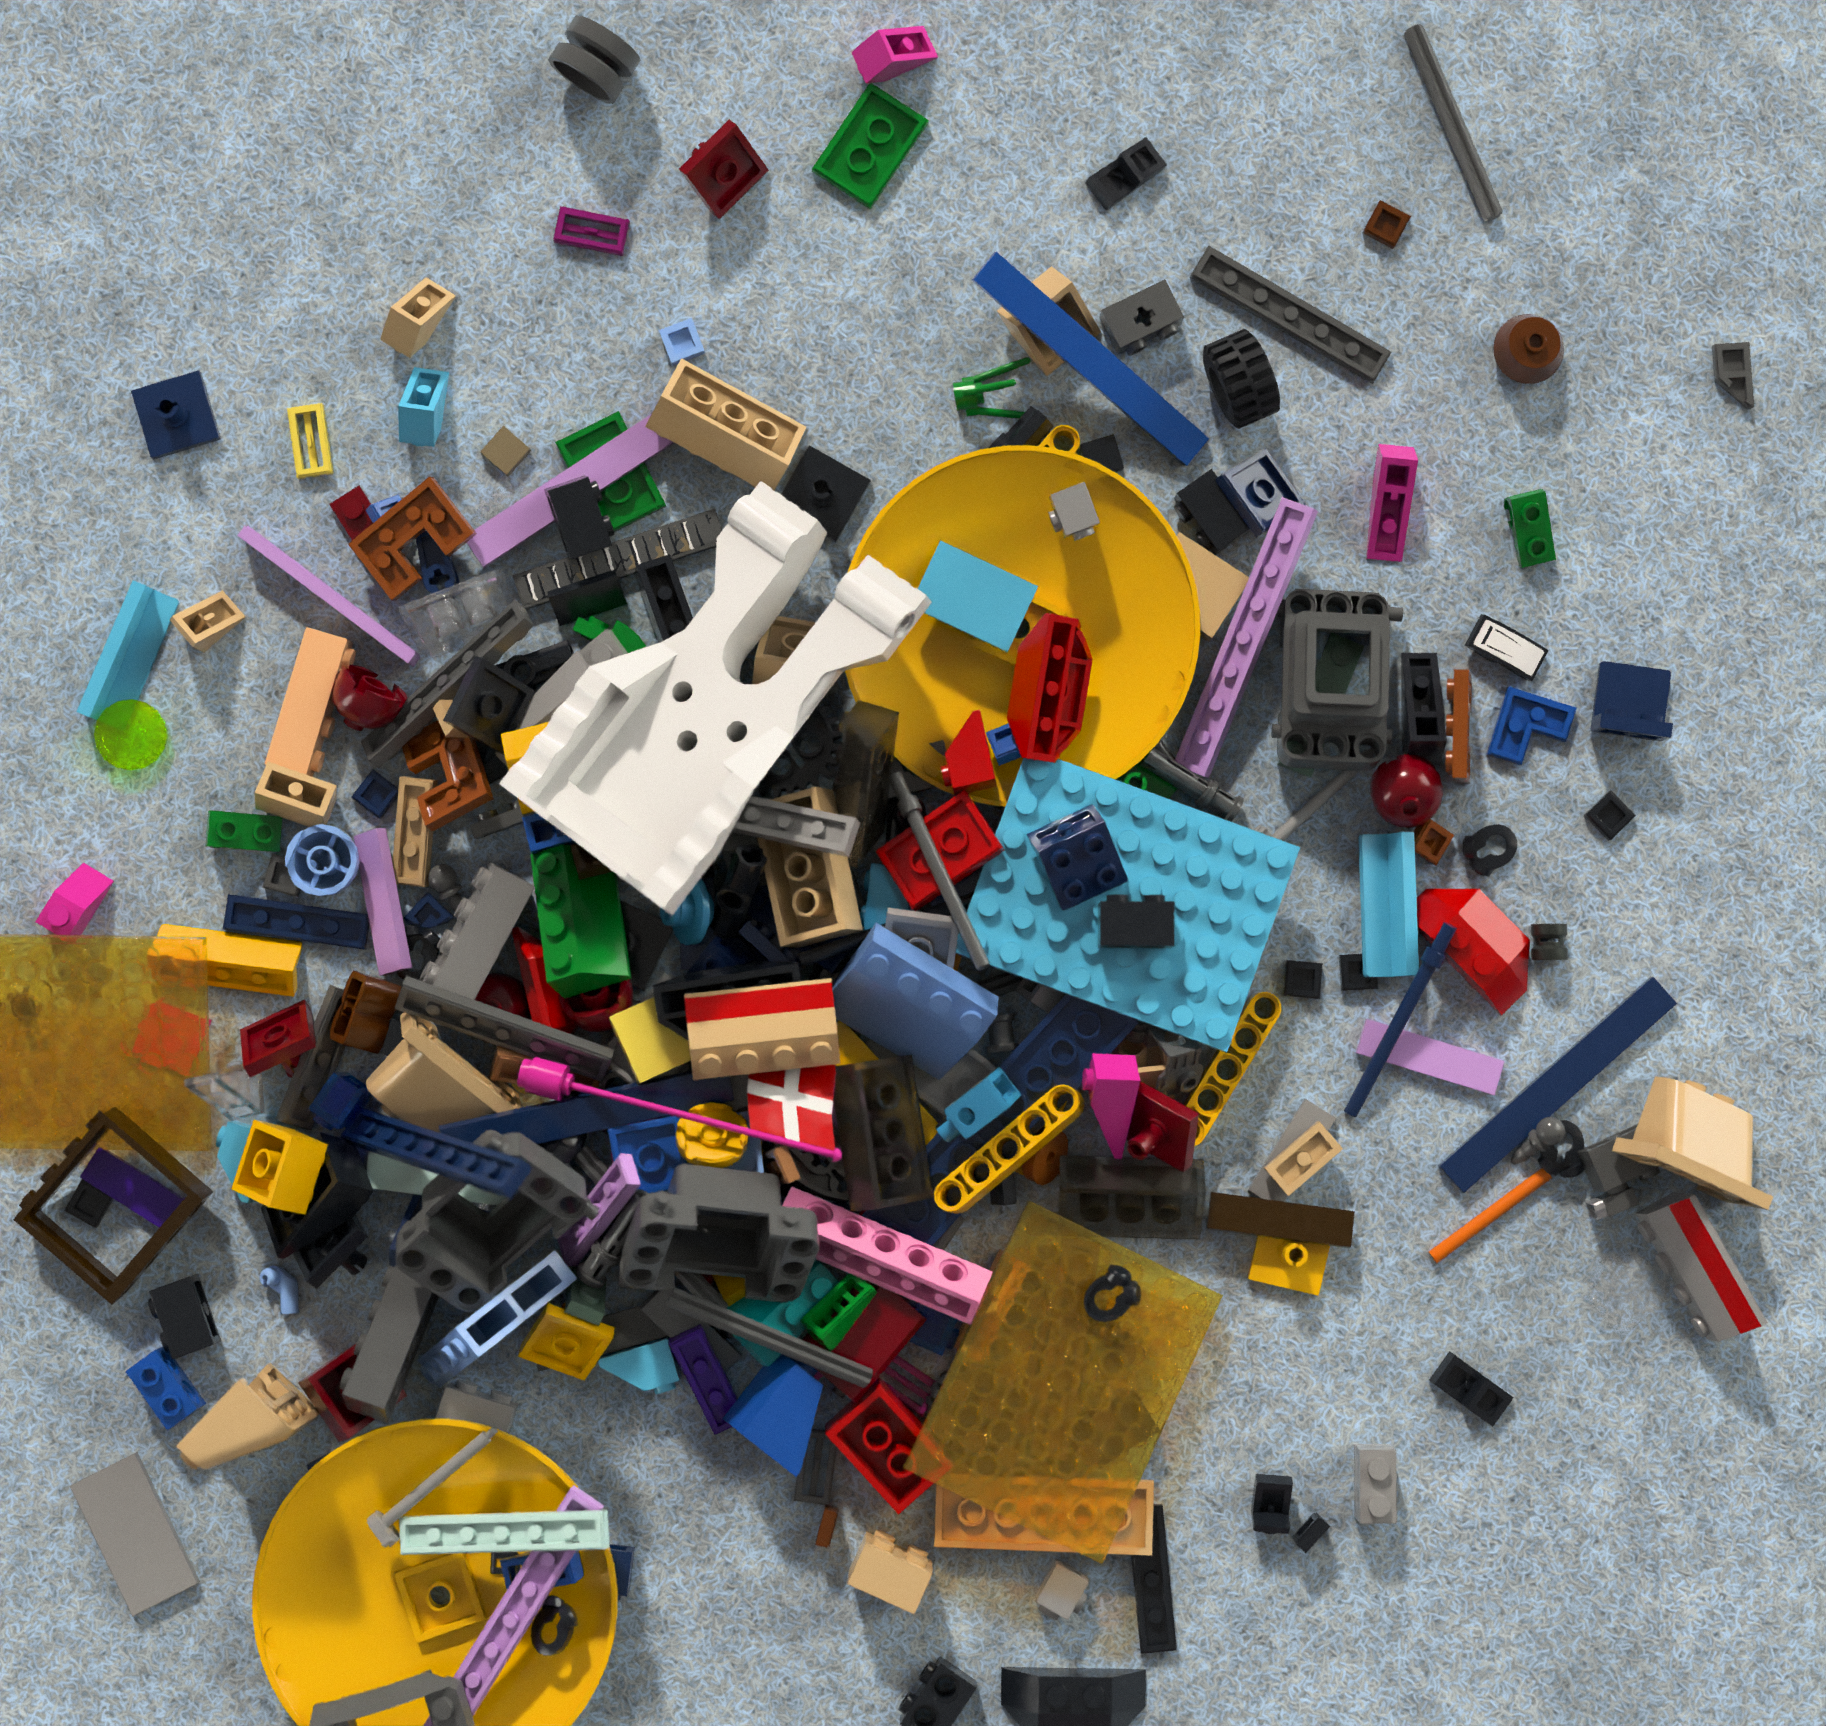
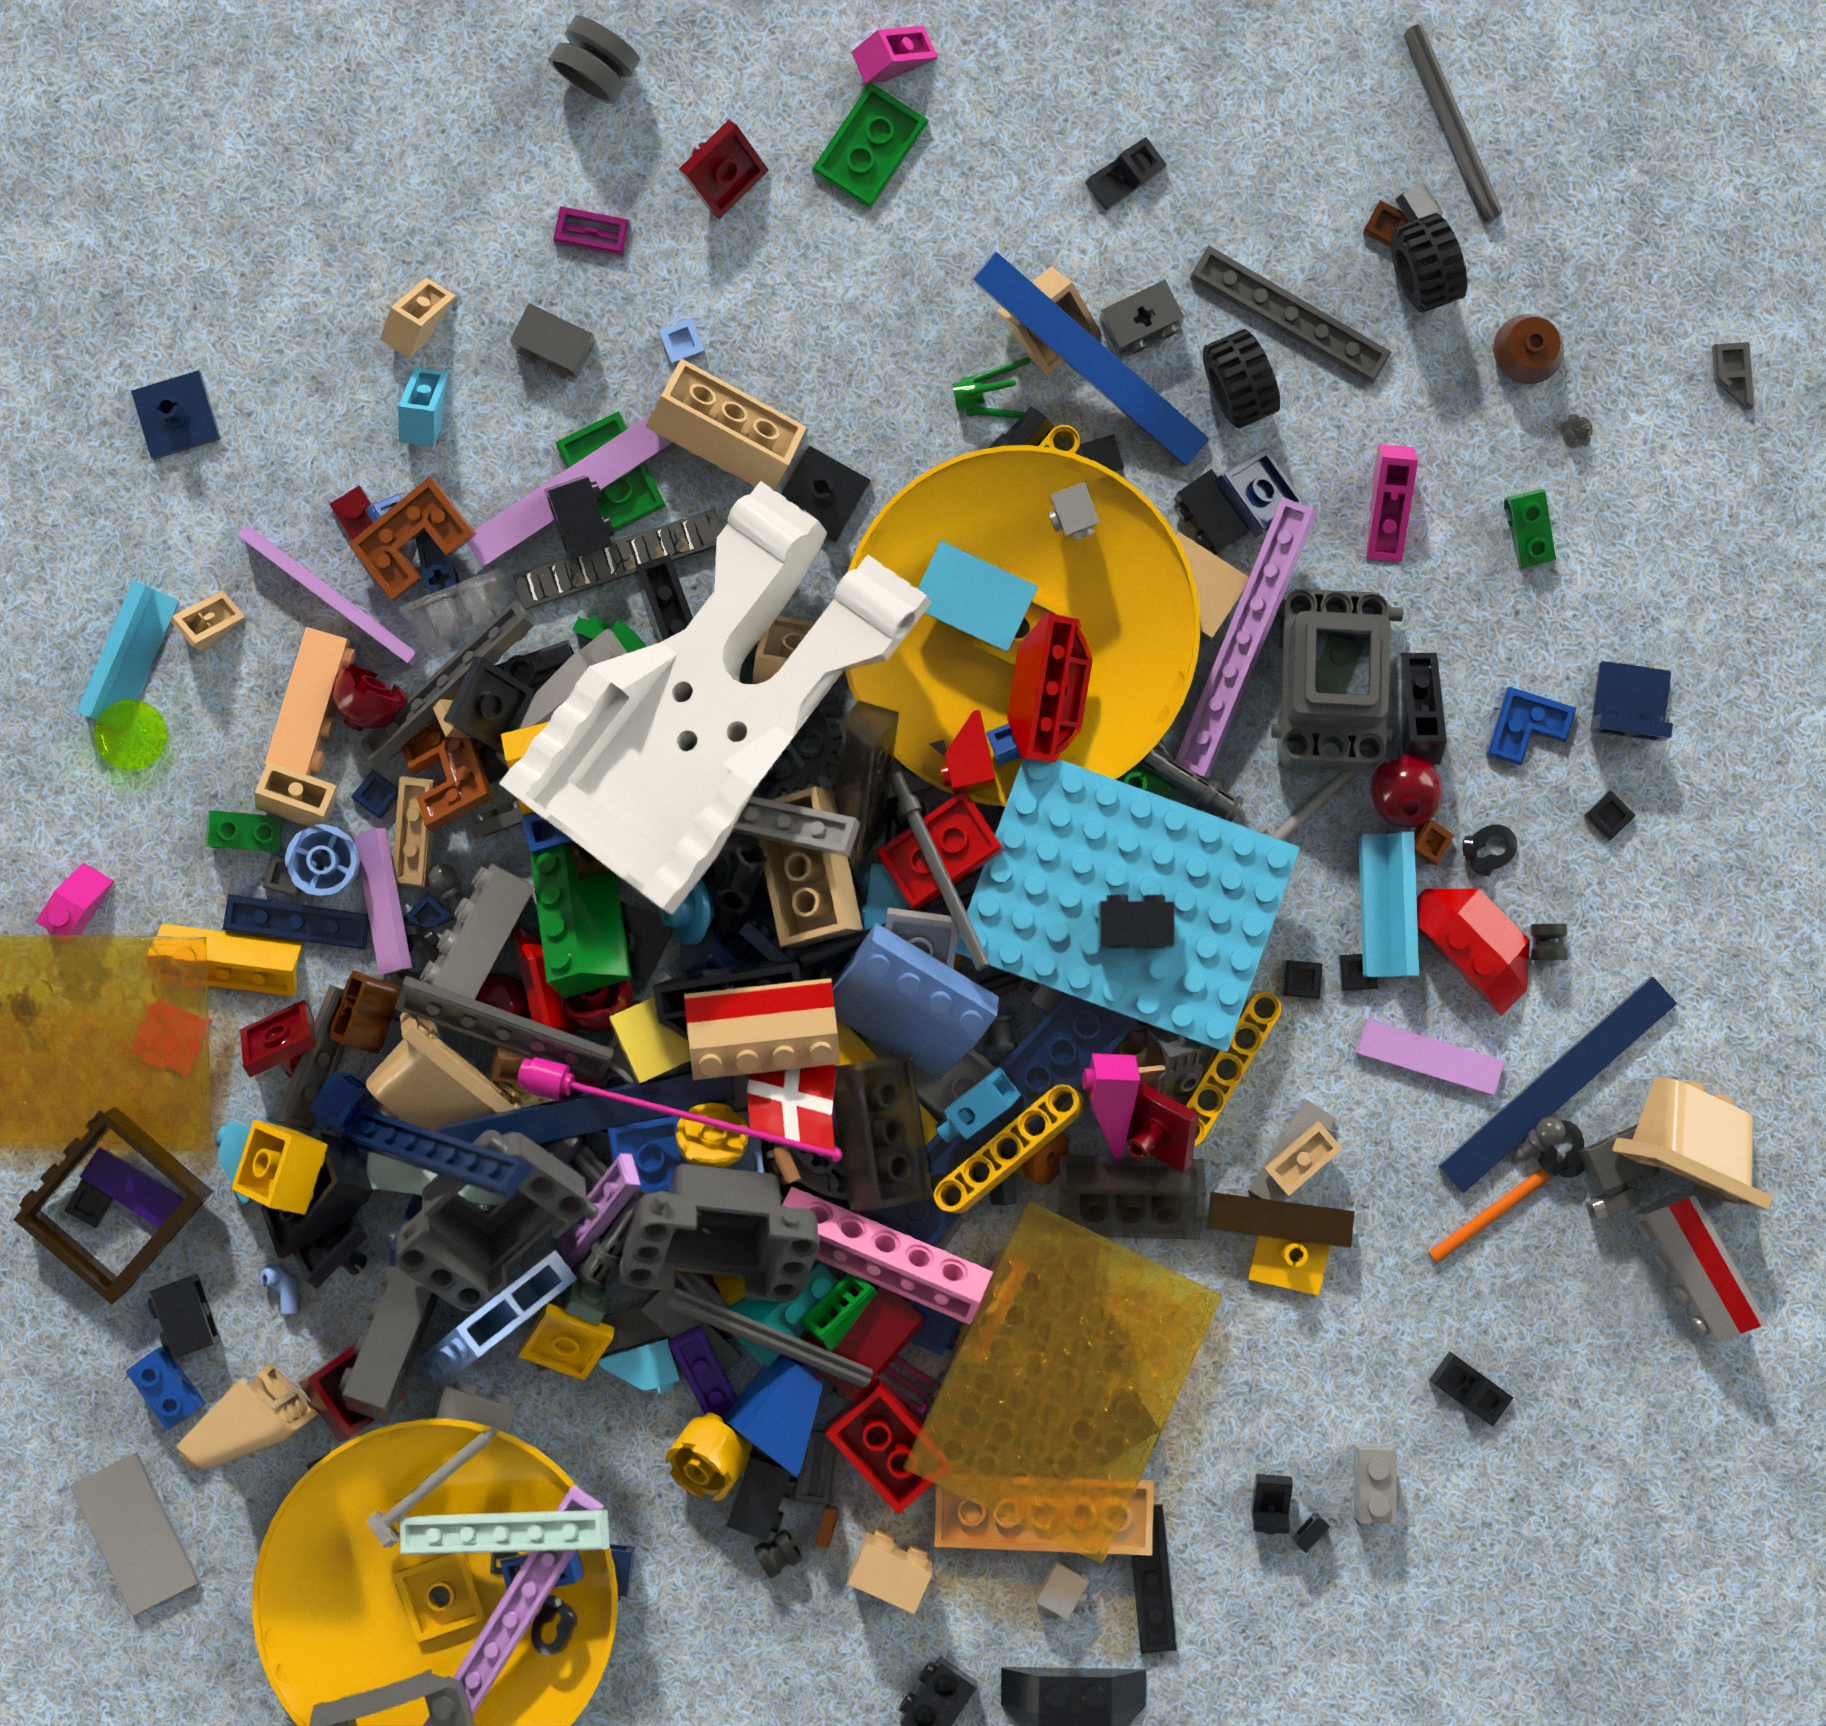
clear slope [184,1061,265,1121] -> none
light yellow tile [287,403,334,479] -> none
dark tan tile [480,426,531,477] -> none
black tile [547,569,627,626] -> none
dark blue bracket [1026,804,1128,910] -> none
black piece [1084,1265,1141,1322] -> none
dark blue bar [1344,922,1457,1117] -> none
dark orange plate [1445,669,1472,784] -> none
slope [1465,614,1549,681] -> none
none -> dark grey brick [510,303,596,379]
none -> yellow brick [665,1412,752,1501]
none -> black brick [726,1452,797,1541]
none -> pearl dark grey wheel [754,1529,803,1579]
none -> black tyre [1391,213,1467,313]
none -> tile [1395,183,1443,222]
none -> clear smoke plate [1560,414,1593,448]

